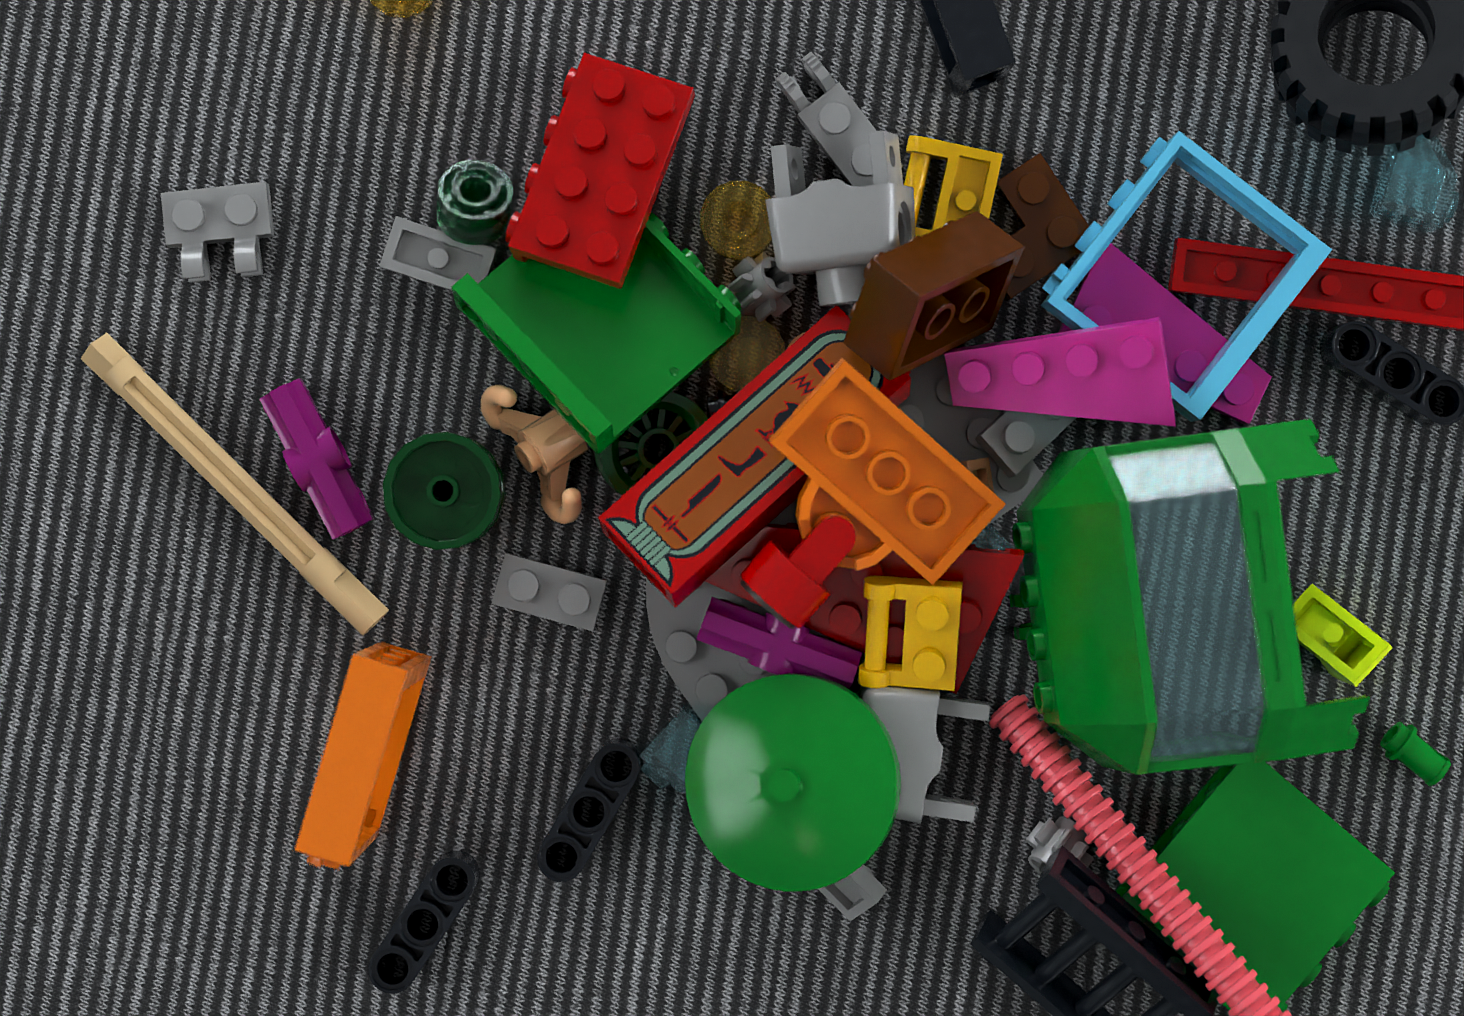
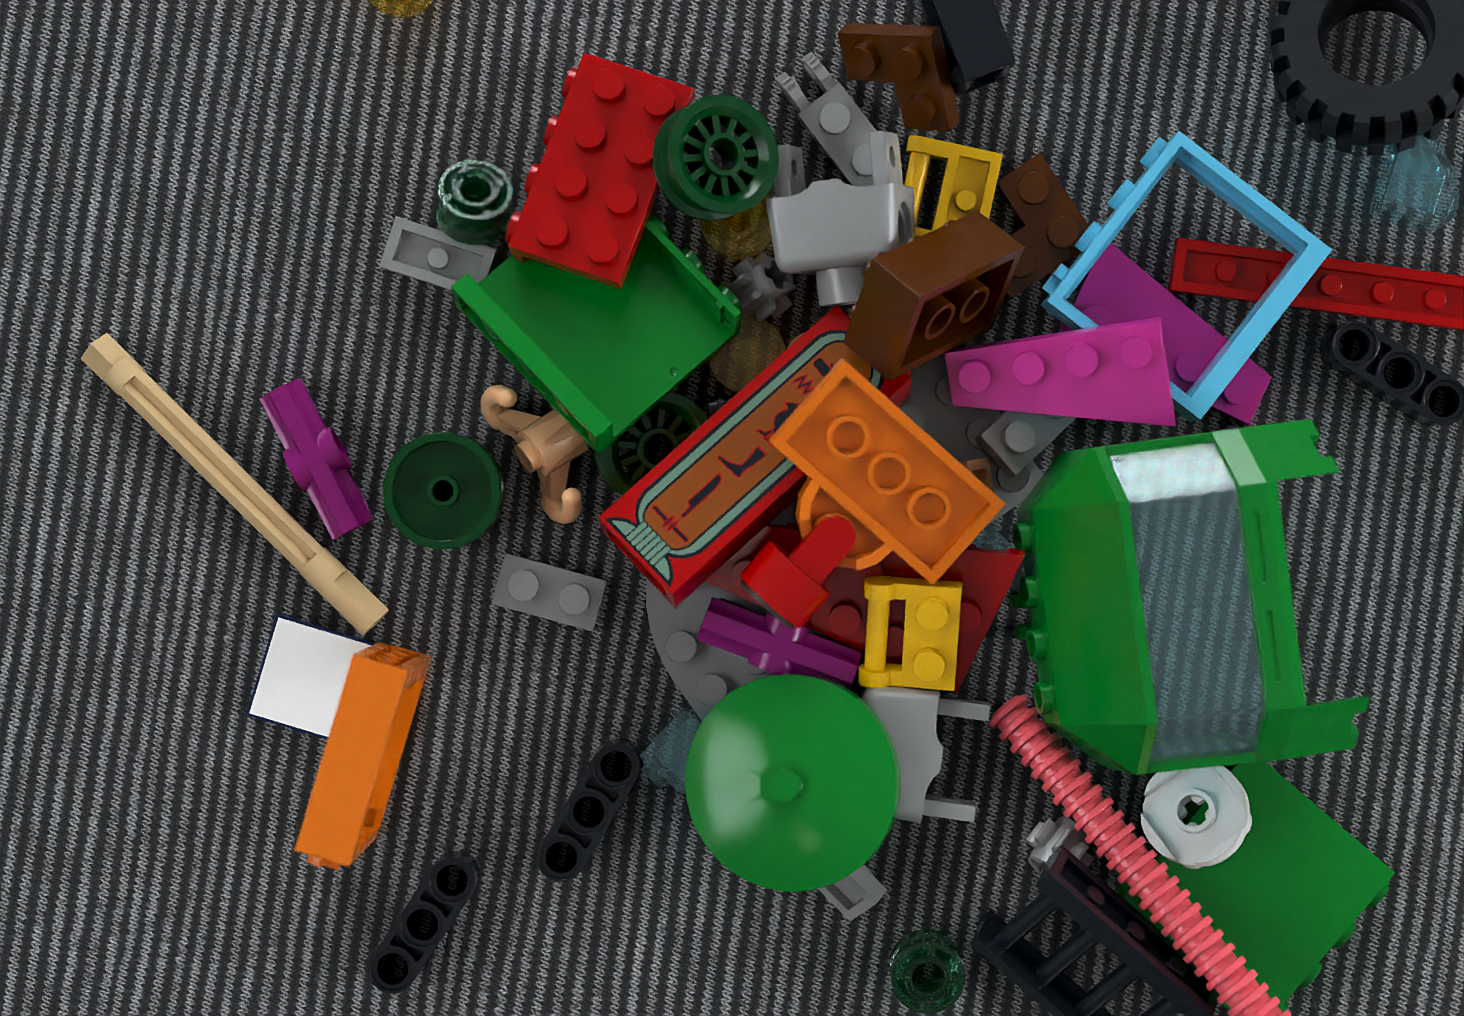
light grey plate [161,181,275,283] -> none
neon yellow slope [1293,584,1392,687] -> none
green pin [1380,722,1451,786] -> none
none -> white tile [246,613,377,740]
none -> dark green wheel [652,95,779,221]
none -> reddish brown plate [837,23,960,131]
none -> clear green wheel [889,929,965,1014]
none -> white plate [1141,766,1252,869]

